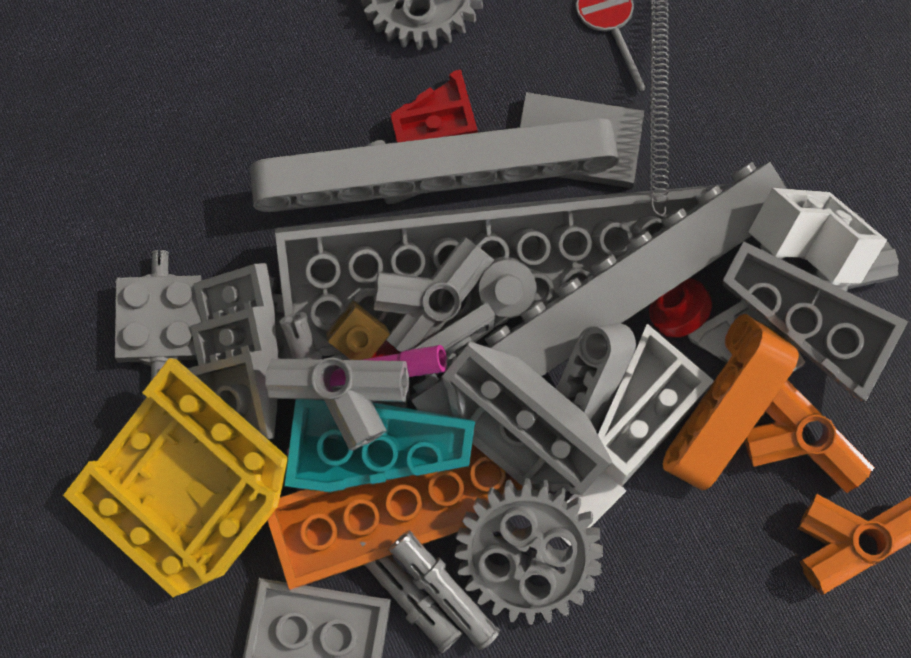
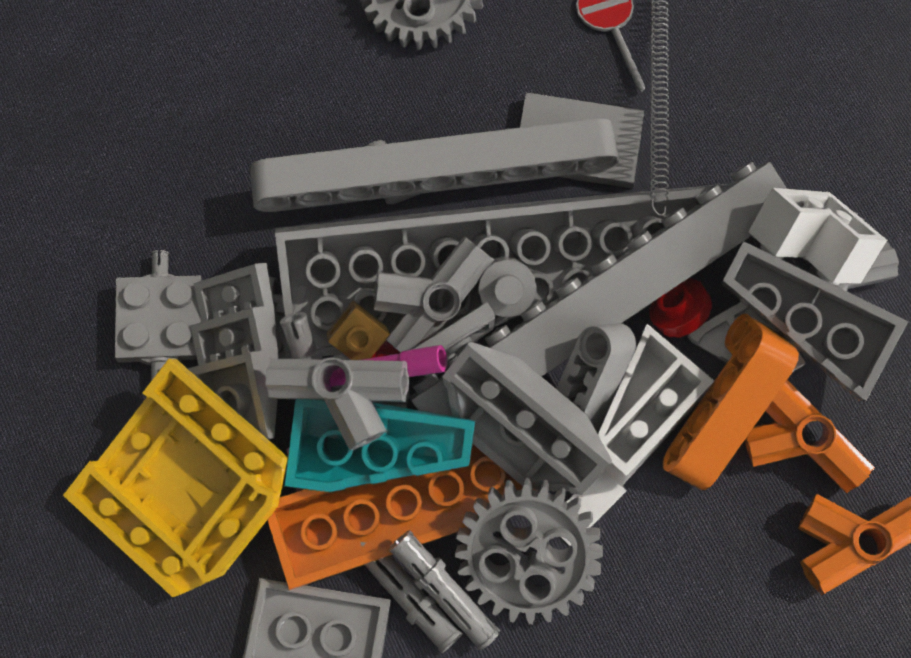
red wing [390,69,478,143] -> none

